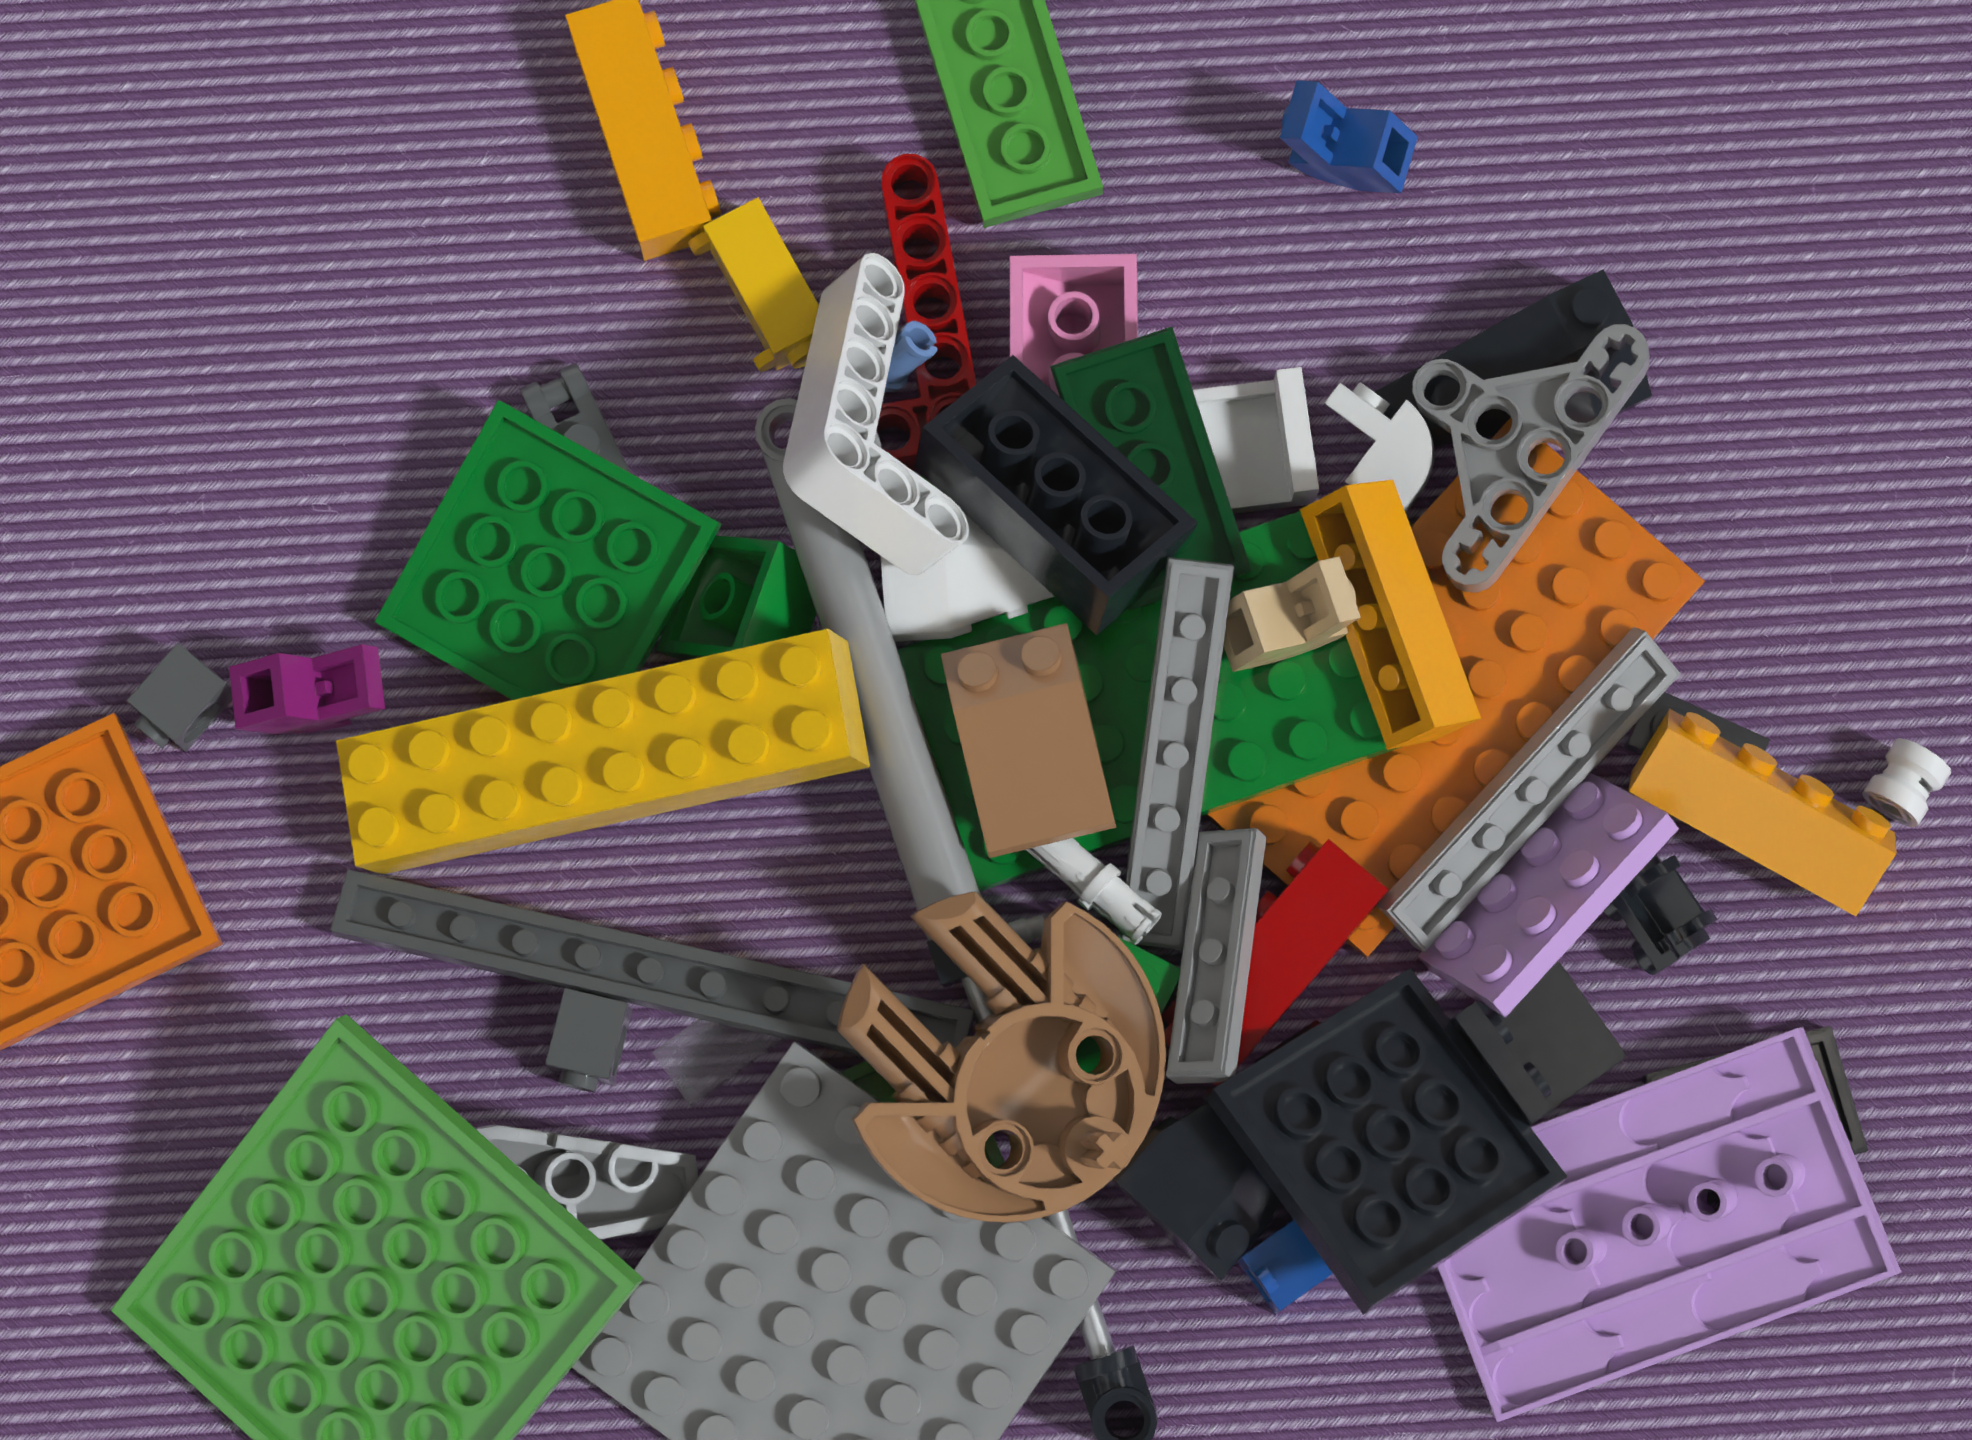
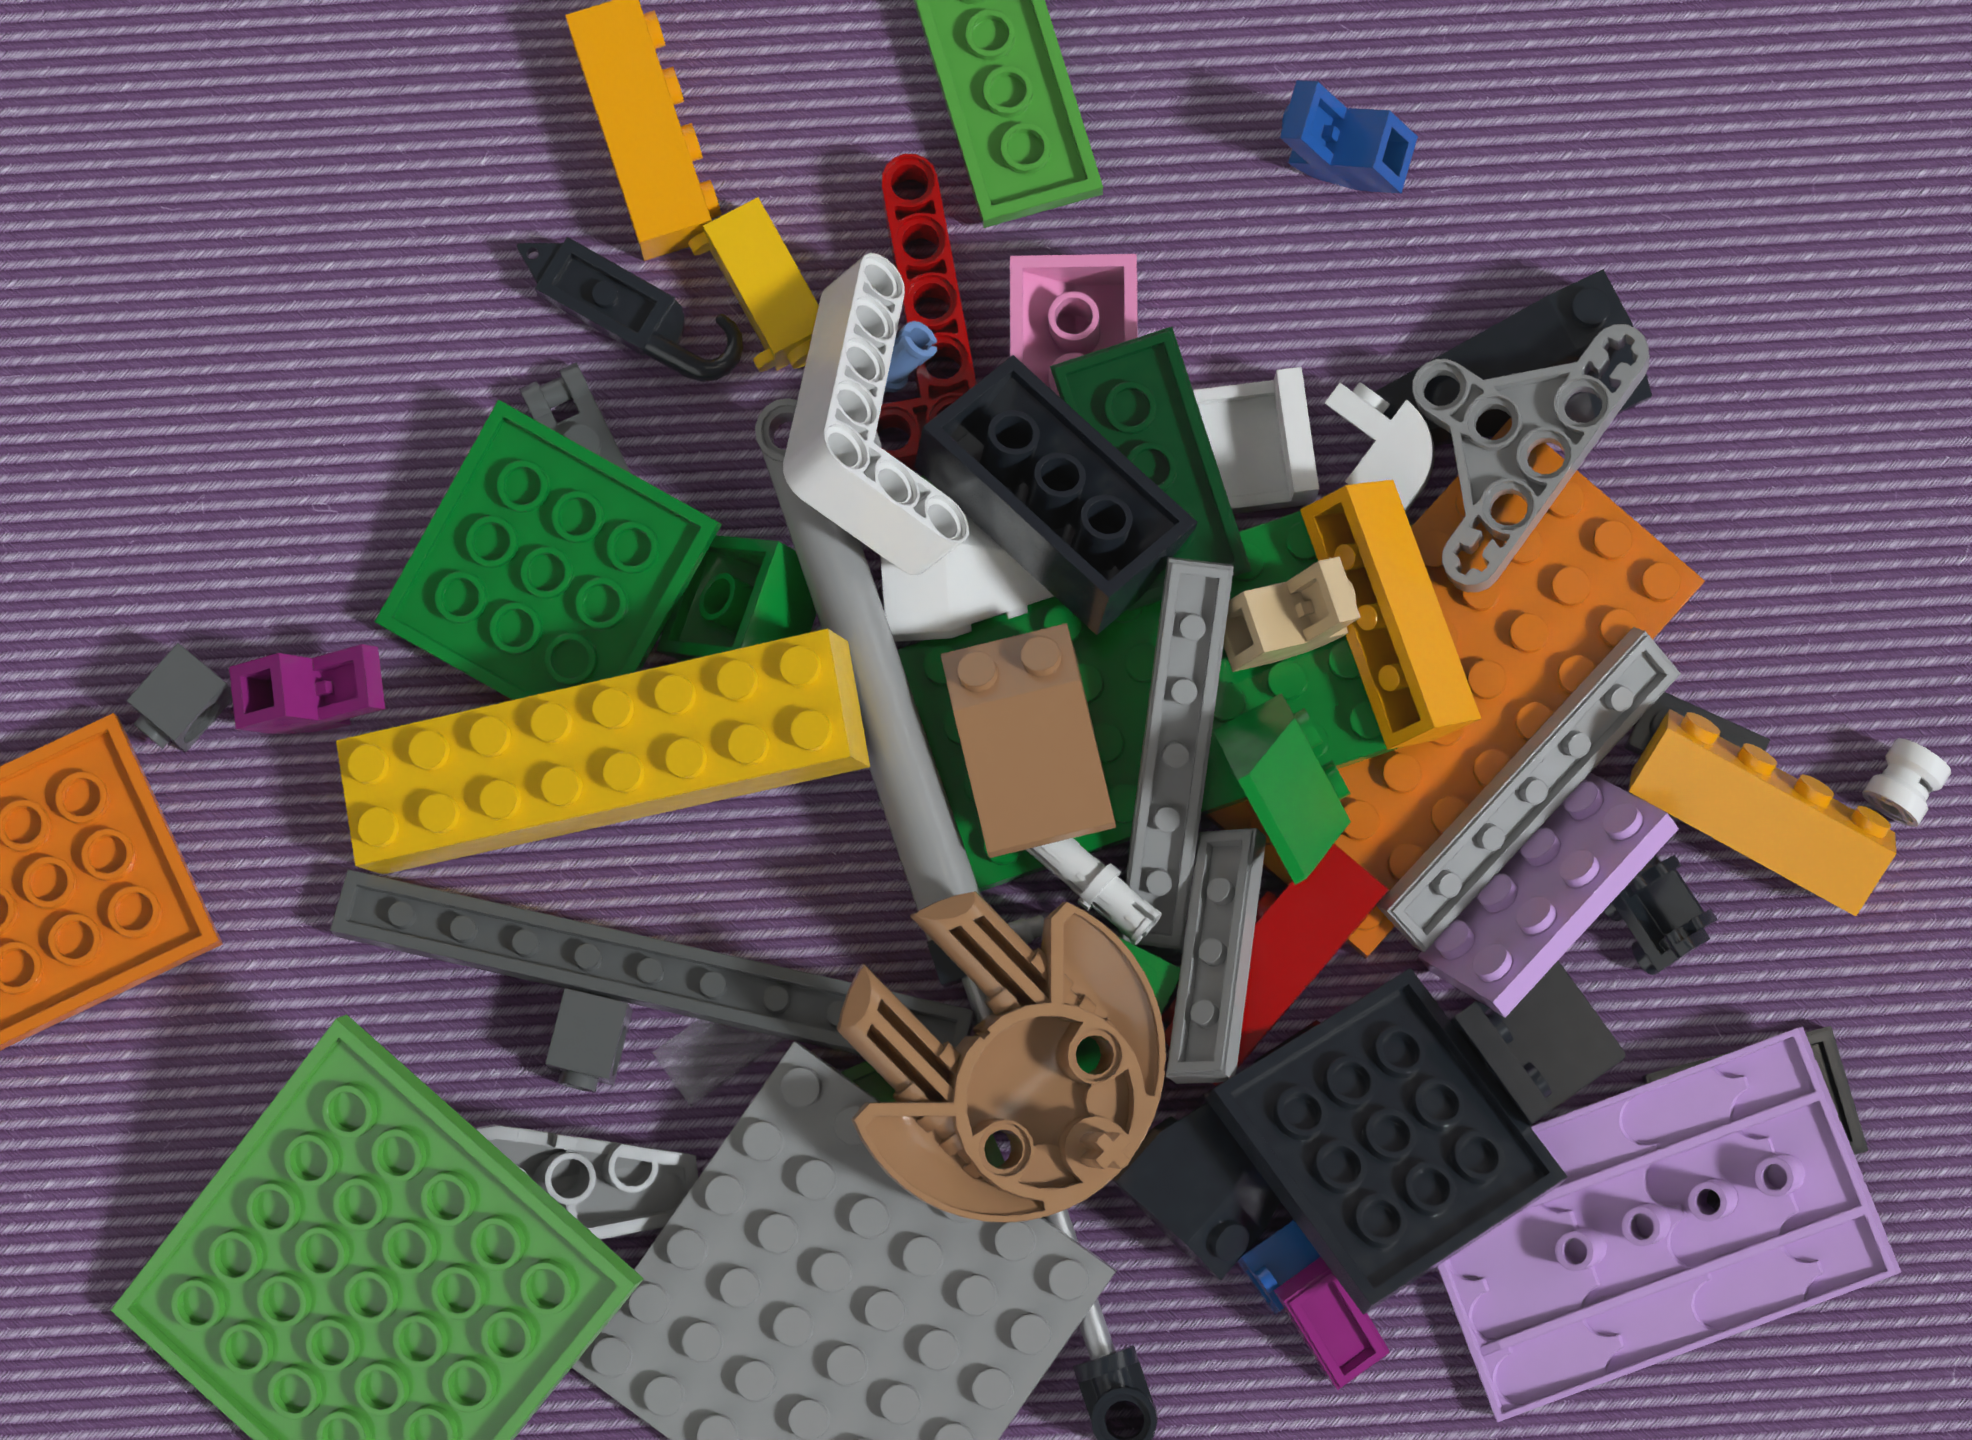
none -> black plate [517,237,744,382]
none -> green slope [1213,693,1351,885]
none -> magenta tile [1274,1257,1390,1390]

